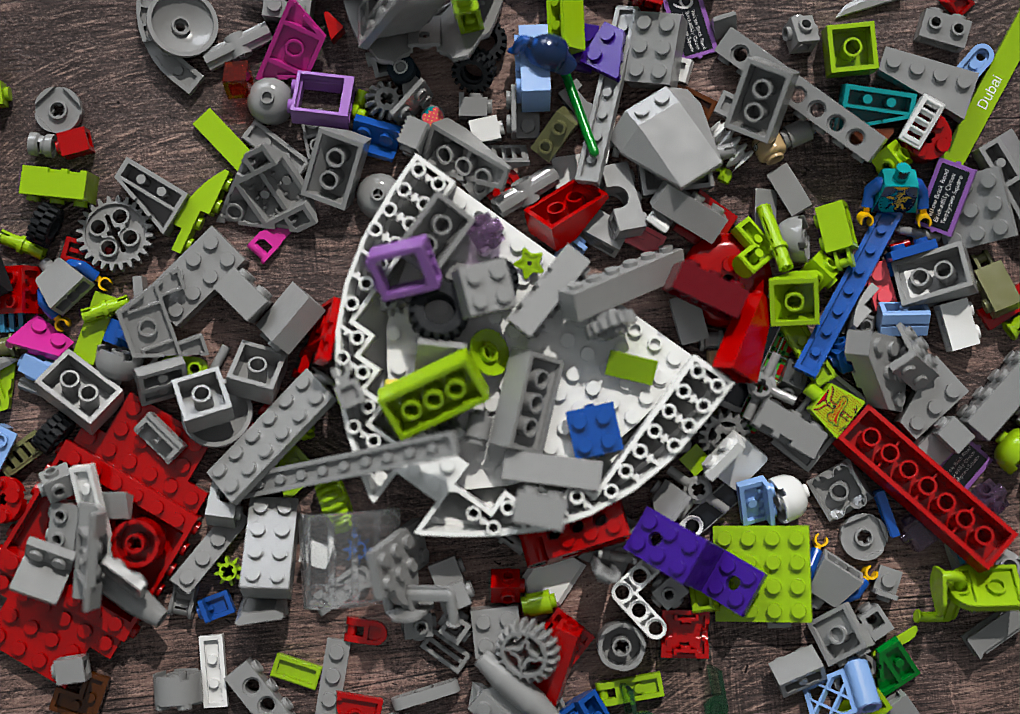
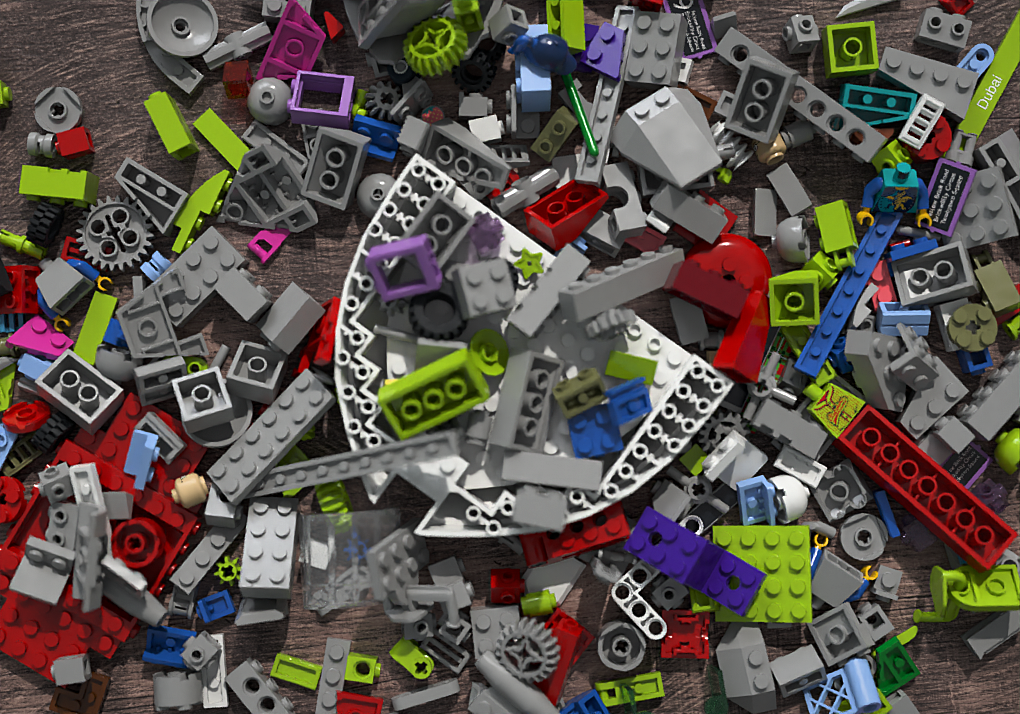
lime pin [80,294,130,324] -> none
light grey plate [331,363,367,410] -> none
red plate [344,616,388,646] -> none
lime brick [730,216,774,278] -> none
lime pin [756,203,794,272] -> none
none -> red tile [2,400,51,433]
none -> light blue bracket [124,430,160,490]
none -> light blue wheel [140,251,172,282]
none -> blue bracket [142,625,197,669]
none -> lime brick [144,91,200,161]
none -> tan head [171,473,209,508]
none -> light grey brick [181,630,222,671]
none -> lime brick [344,652,381,684]
none -> light grey bar [373,324,419,345]
none -> lime piece [389,637,434,679]
none -> lime gear [403,15,469,78]
none -> light grey brick [488,4,529,47]
none -> olive brick [552,367,608,419]
none -> blue plate [604,377,653,426]
none -> light grey wedge [715,622,777,714]
none -> white plate [773,444,827,489]
none -> light grey arm [801,521,836,539]
none -> light grey piece [944,129,978,168]
none -> olive plate [947,303,998,353]
none -> blue brick [956,347,993,376]

